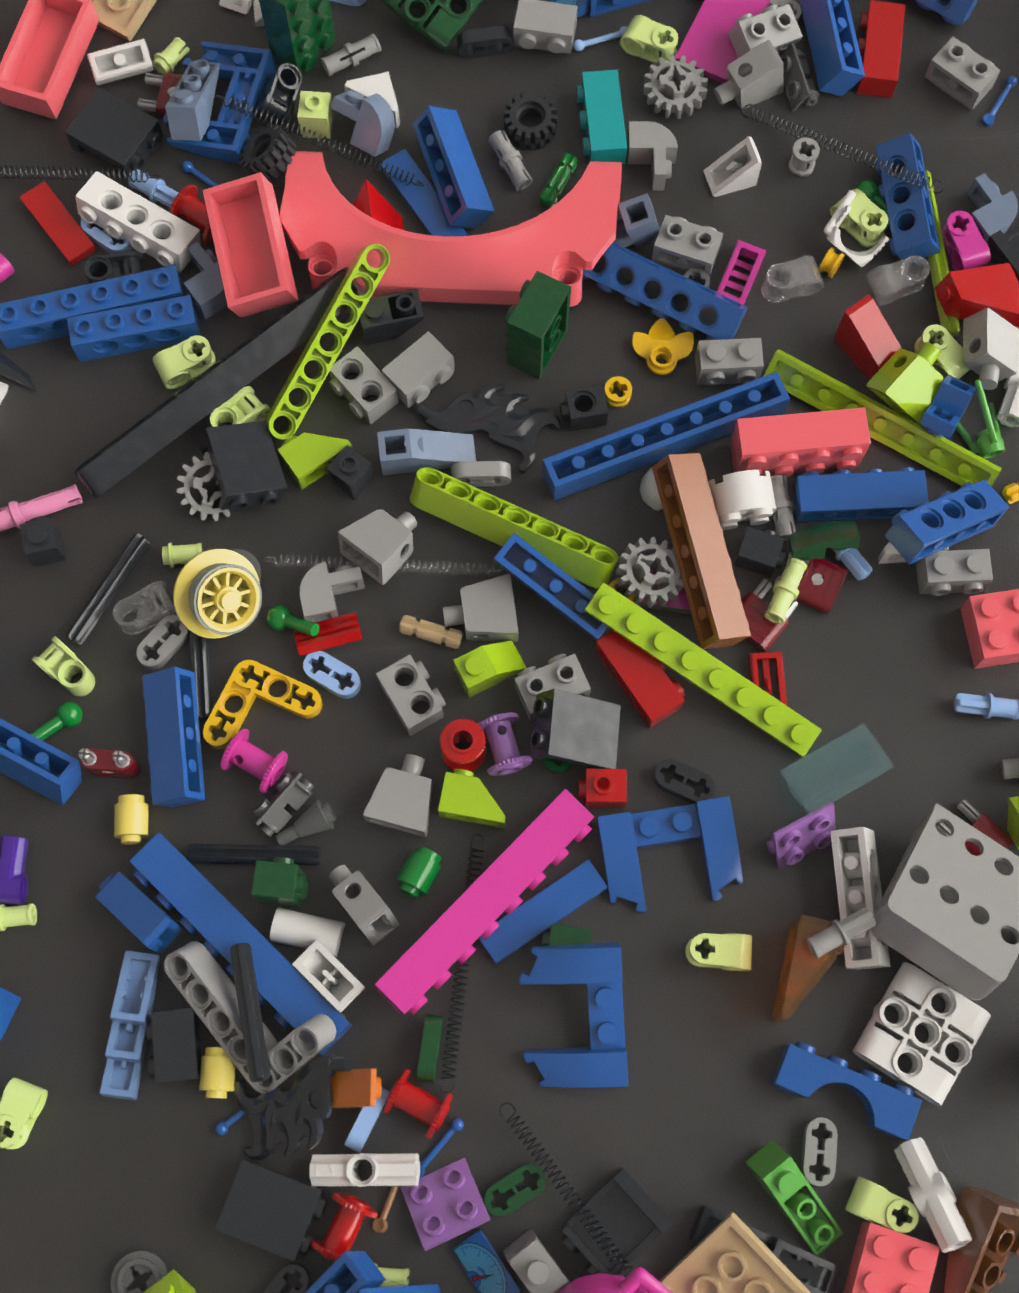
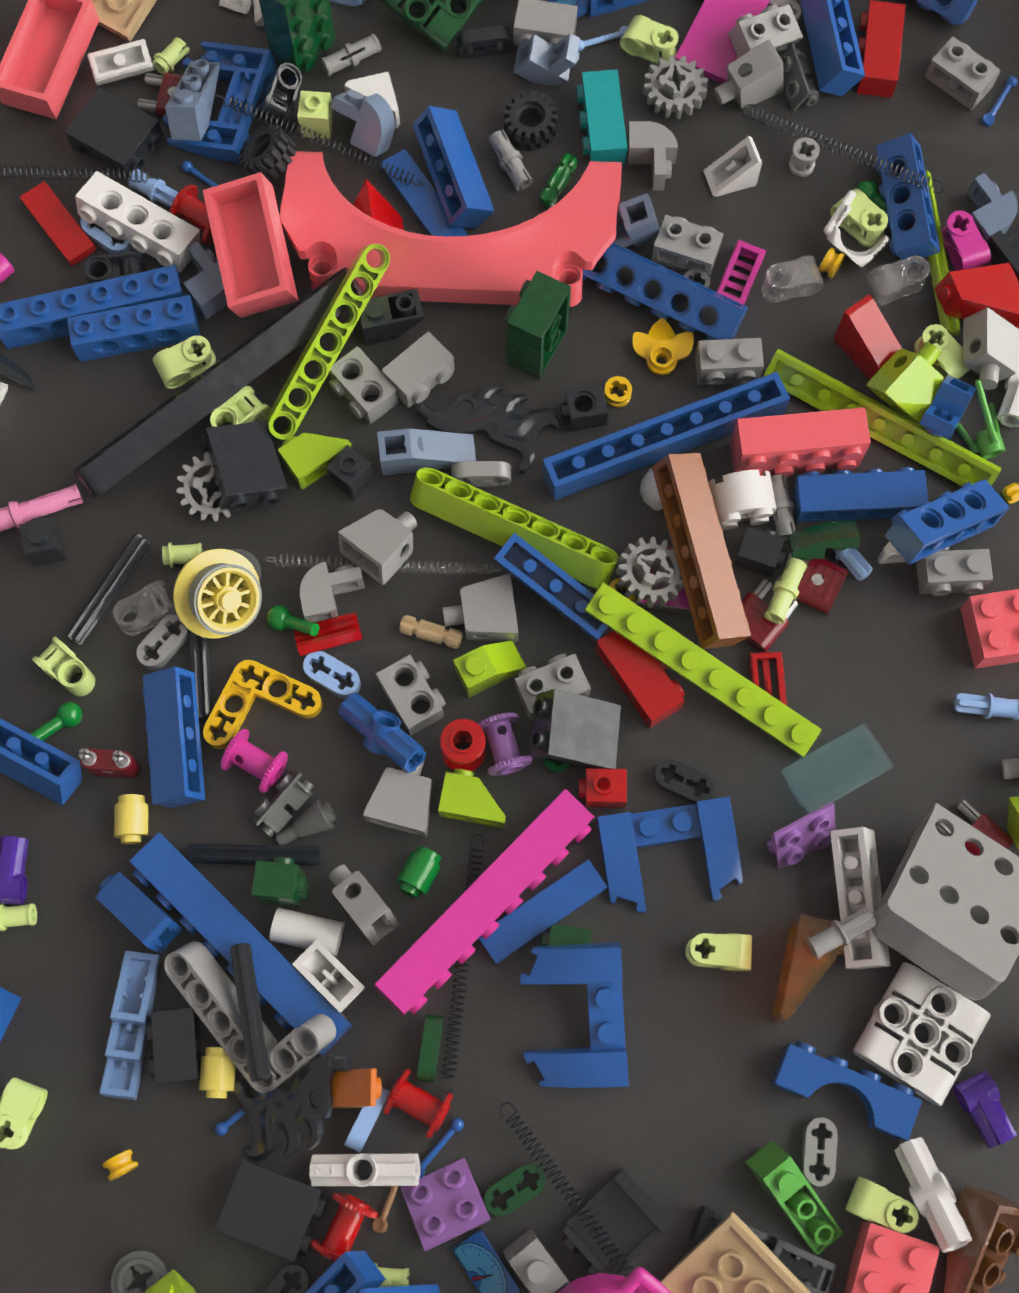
none -> yellow bush [102,1149,139,1181]
none -> blue piece [338,693,427,773]
none -> sand blue brick [513,33,580,86]
none -> dark purple piece [953,1070,1017,1148]

